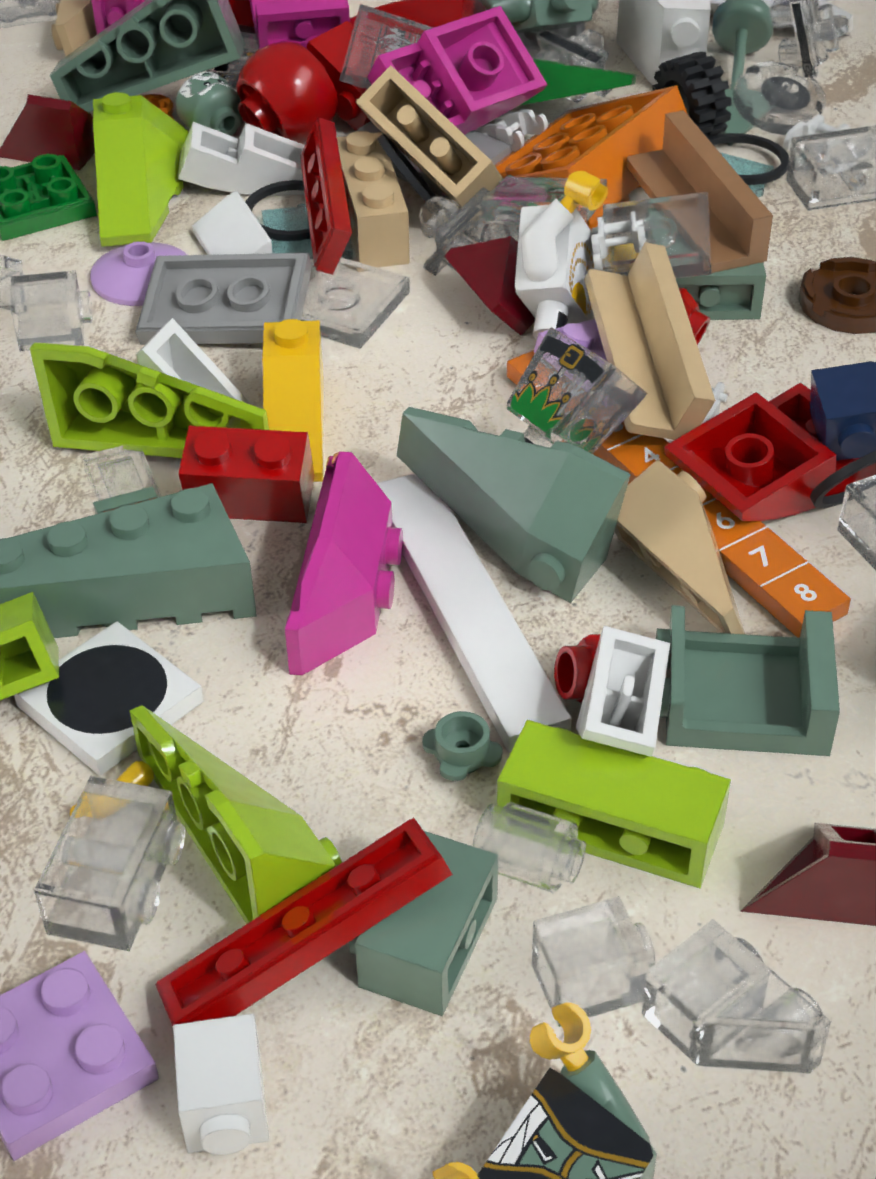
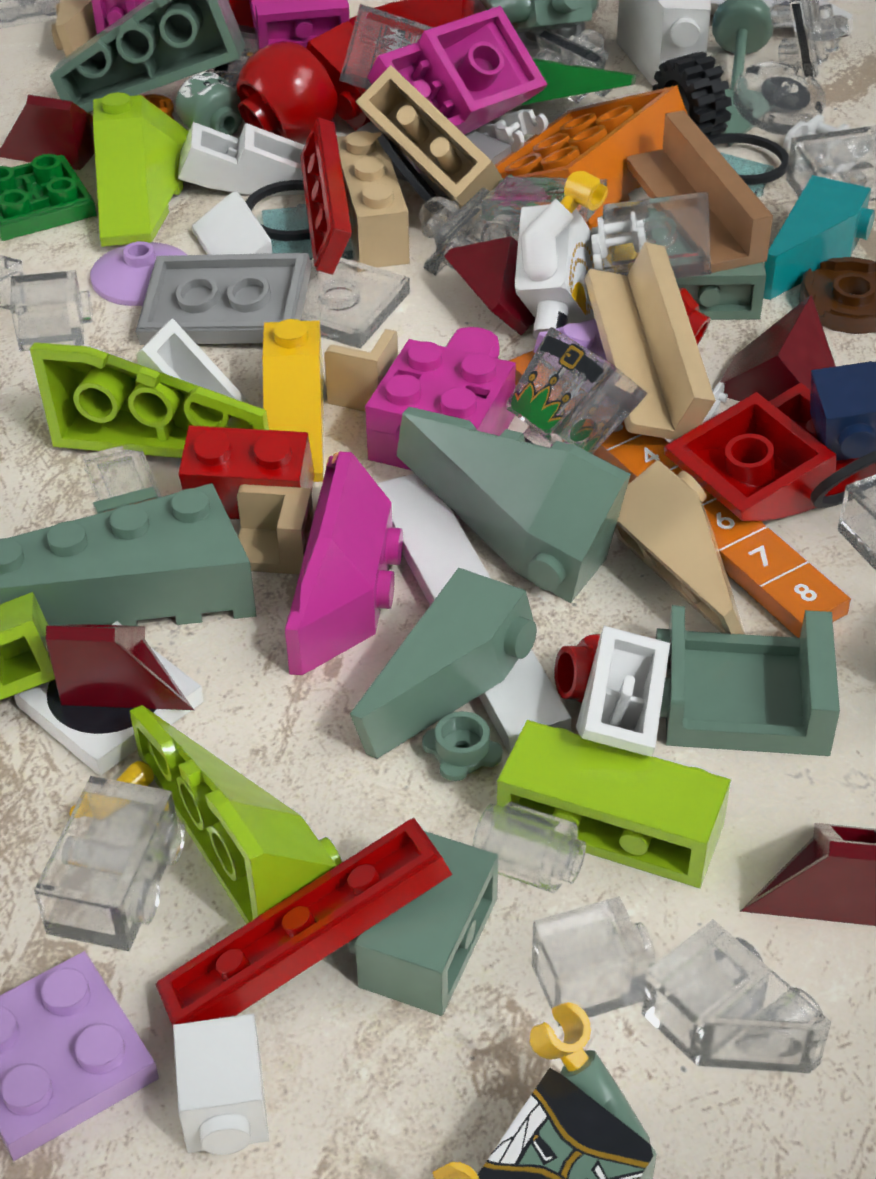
none -> dark red slope [46,624,194,710]
none -> tan panel [237,484,314,575]
none -> tan panel [324,329,398,412]
none -> sand green slope [350,567,537,759]
none -> dark pink brick [365,327,516,470]
none -> dark red slope [720,294,836,401]
none -> teal slope [763,175,875,300]

